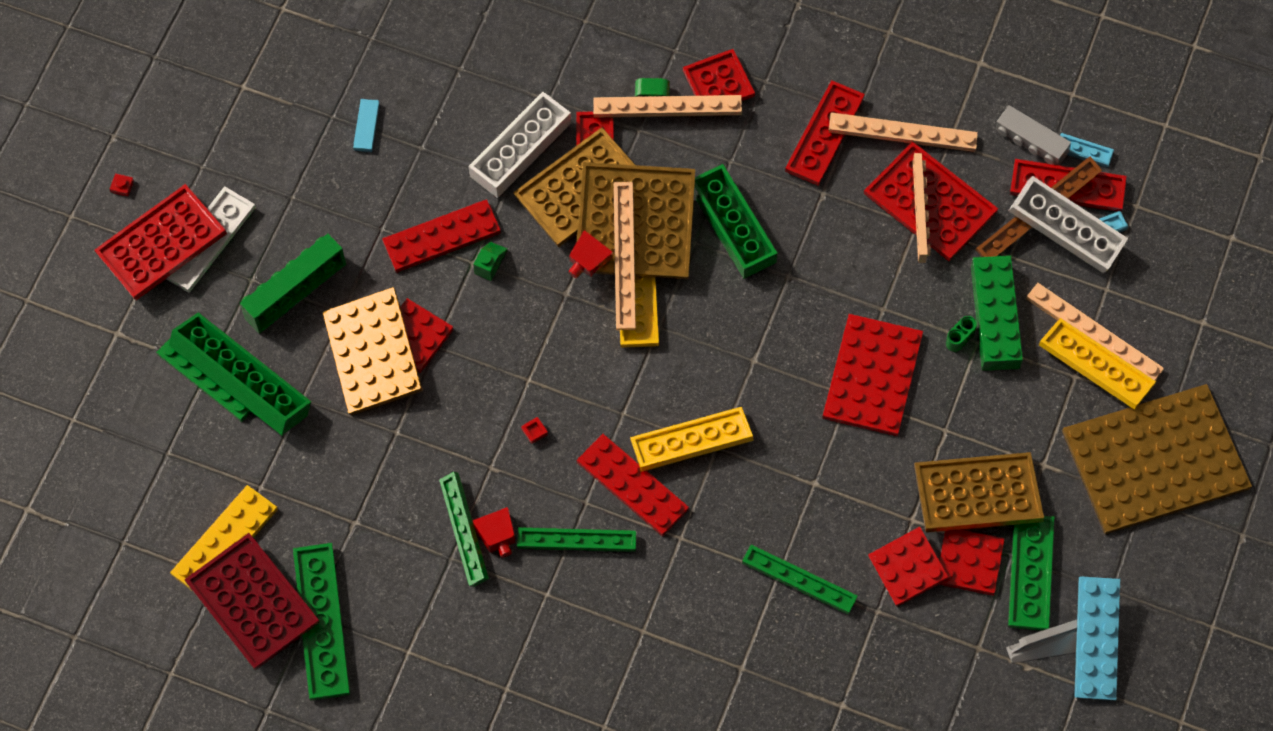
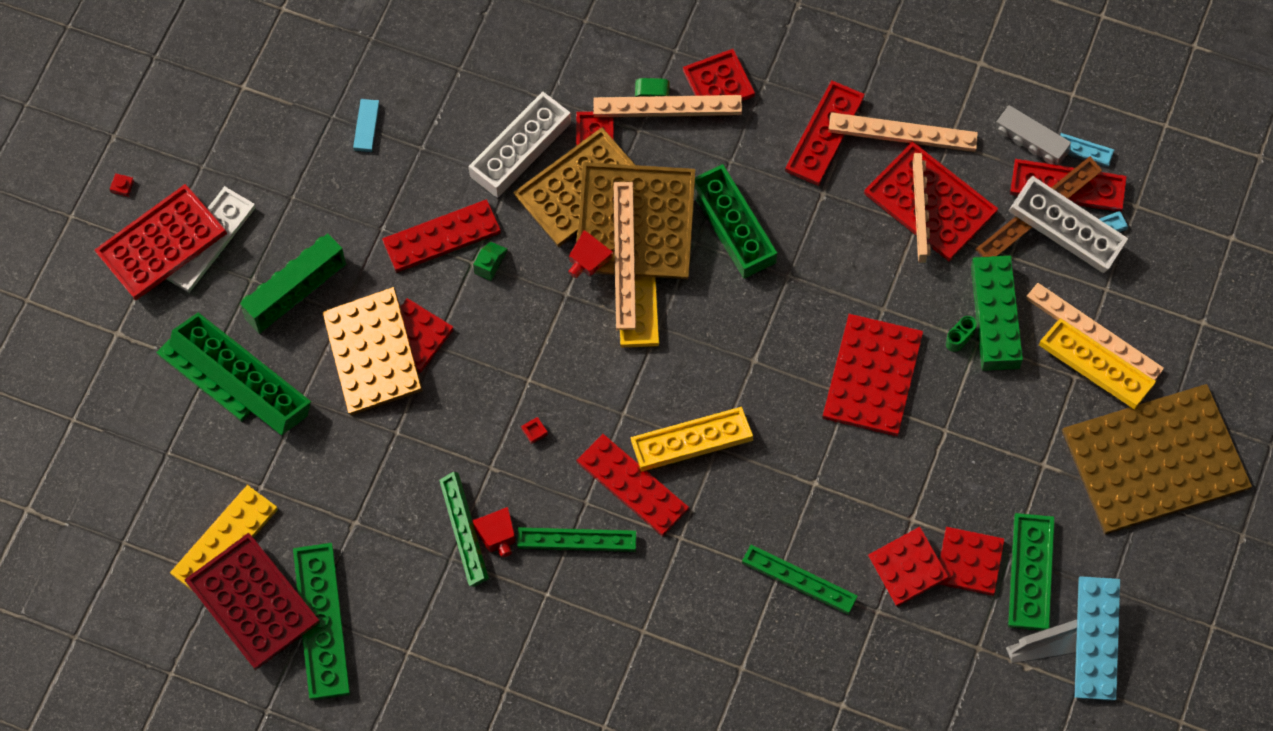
pearl gold plate [914,452,1044,533] -> none

